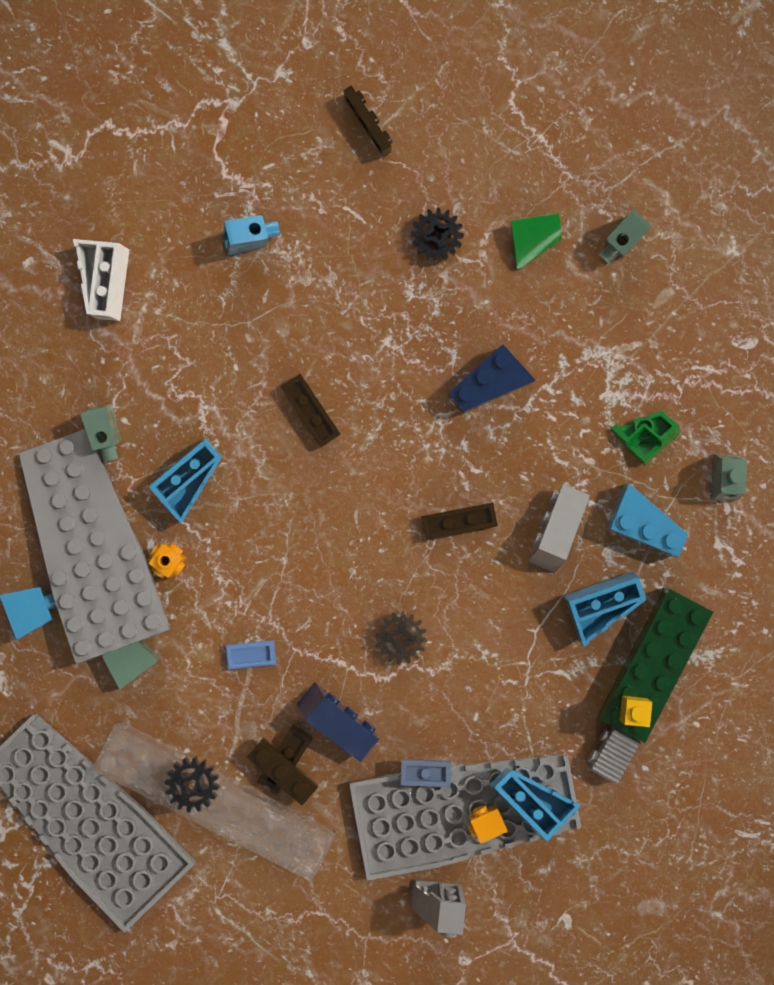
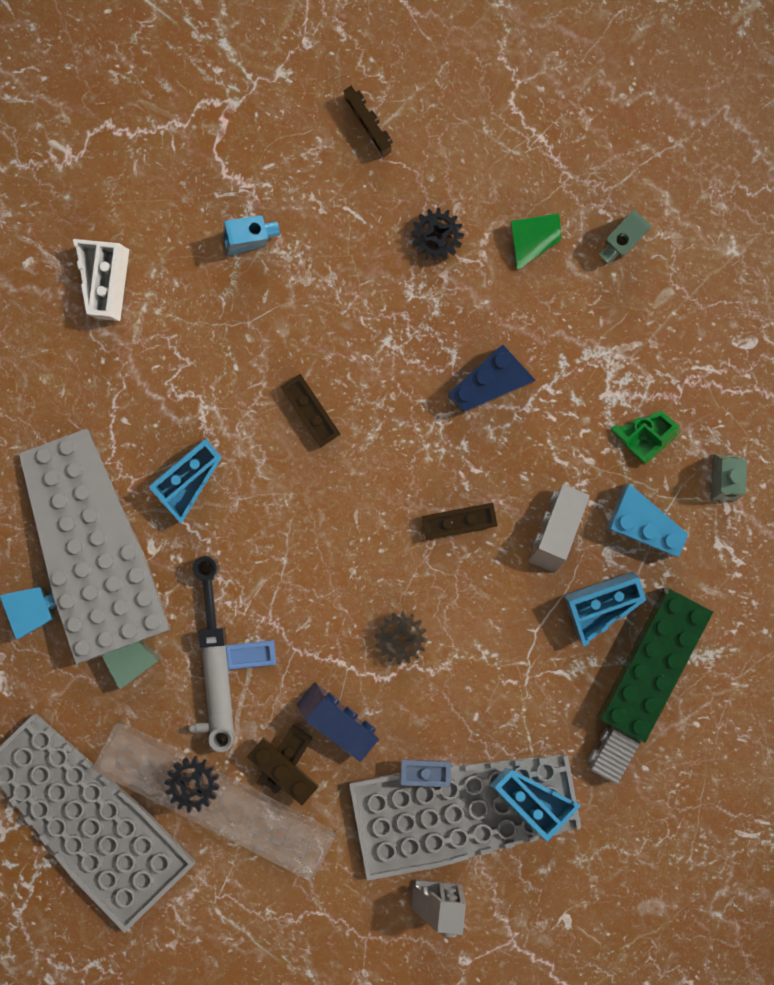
sand green torso [80,403,121,462] -> none
light orange brick [149,543,187,578] -> none
light orange brick [467,804,508,844] -> none
yellow brick [620,696,652,727] -> none
none -> light grey piece [189,556,236,752]

